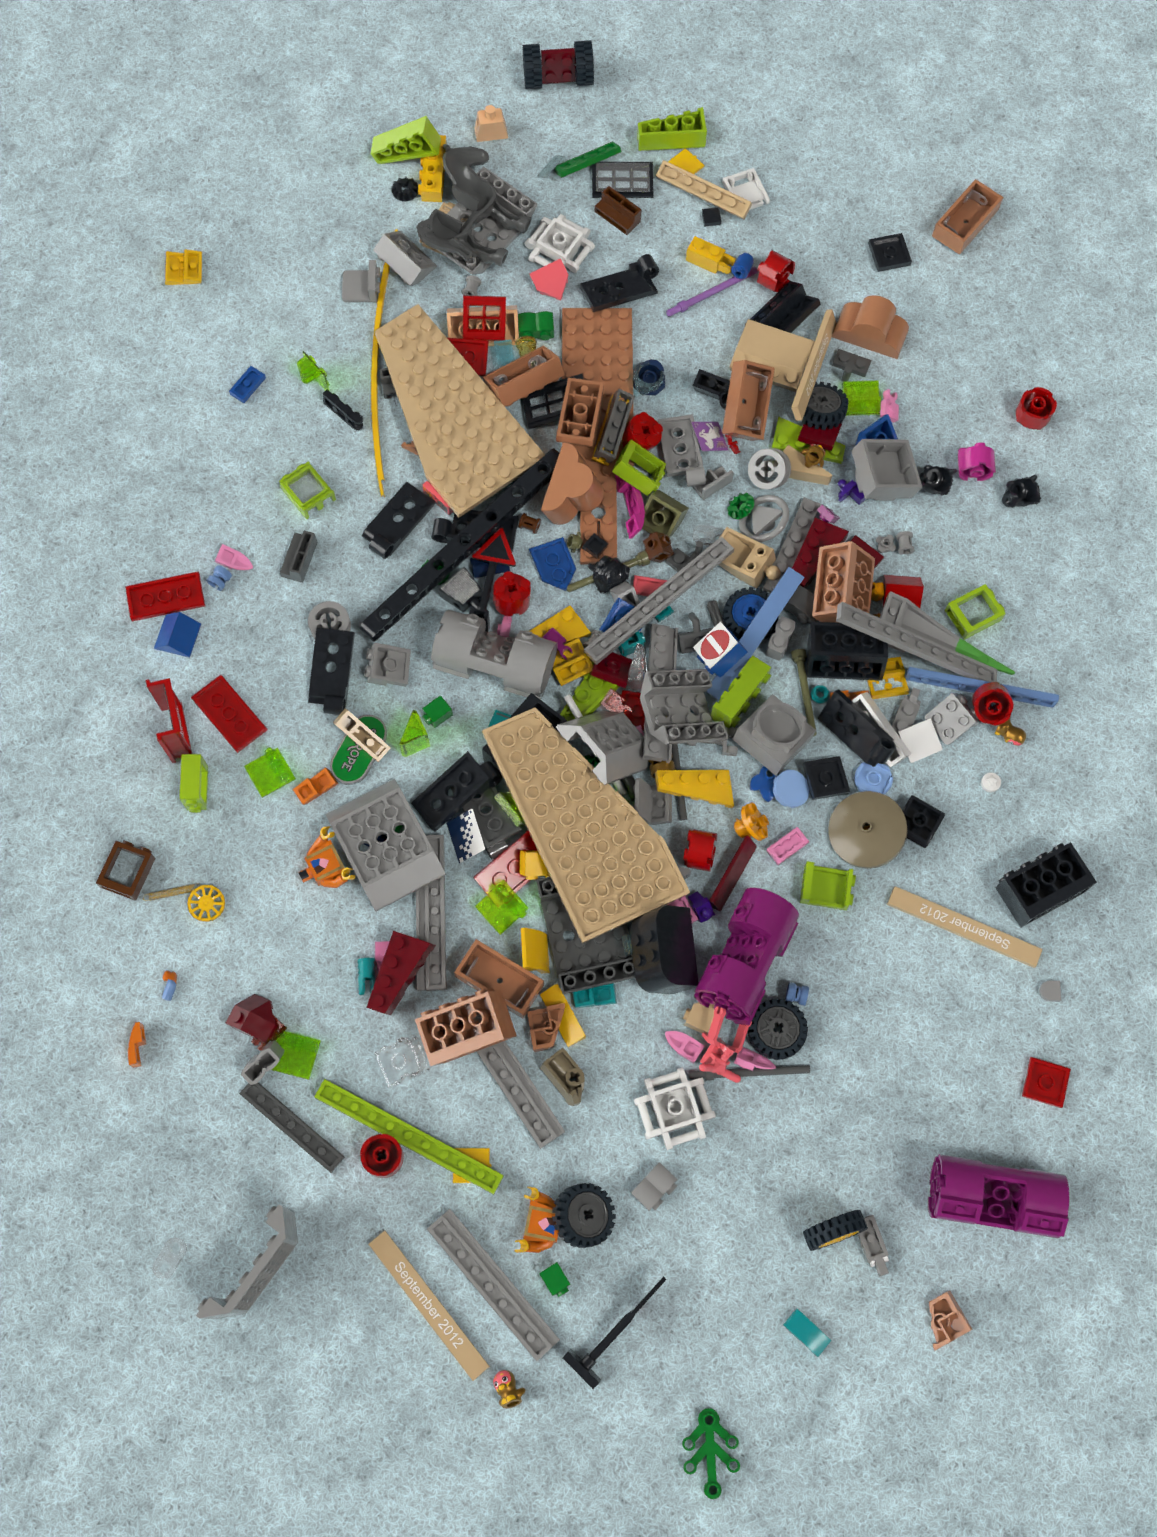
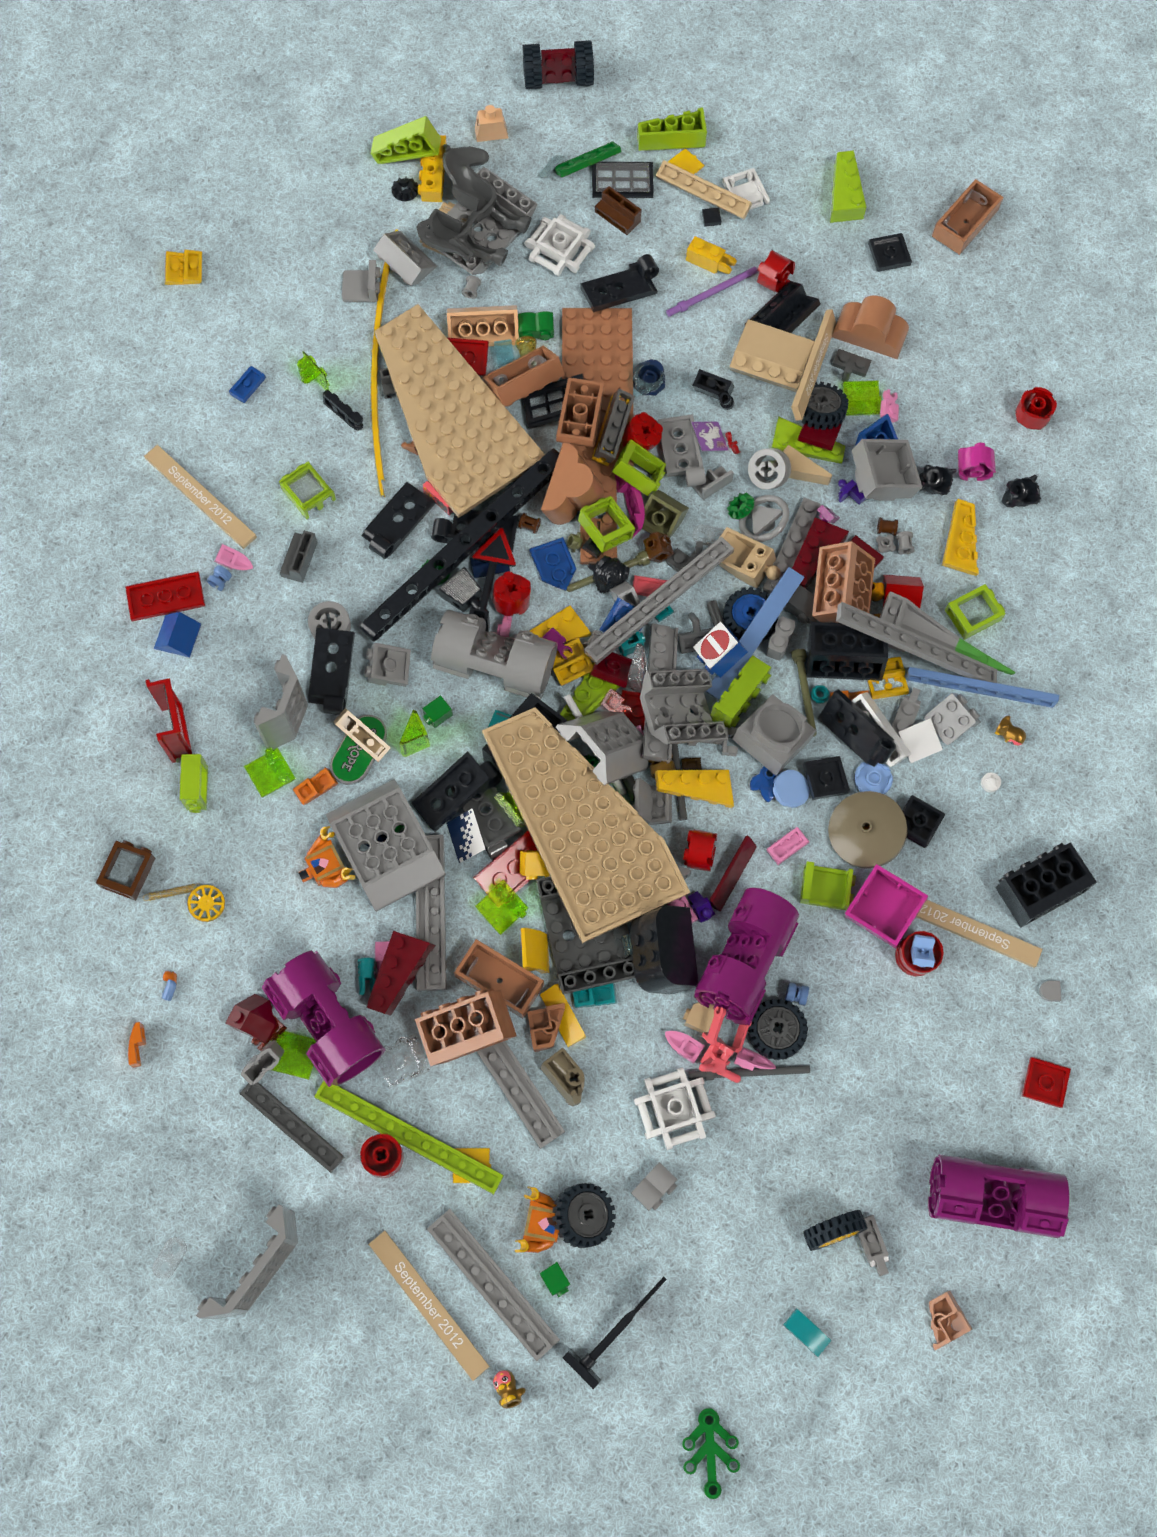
red tile [191,675,268,753] -> none
red piece [463,295,506,340] -> none
coral slope [530,258,569,301] -> none
nougat piece [722,360,775,441] -> none
blue brick [731,253,754,279] -> none
light orange plate [734,802,769,841] -> none
pearl gold animal [800,444,825,468] -> none
red brick [972,682,1014,725] -> none
none -> tan tile [144,445,257,549]
none -> light grey slope [254,654,308,751]
none -> magenta cylinder [262,950,385,1087]
none -> lime window [578,496,635,553]
none -> dark brown tile [681,757,702,770]
none -> lime wedge [830,150,867,223]
none -> dark pink container [845,864,928,949]
none -> reddish brown bush [877,517,898,536]
none -> red wheel [895,931,944,977]
none -> light blue bracket [911,935,935,968]
none -> yellow wing [942,499,979,576]

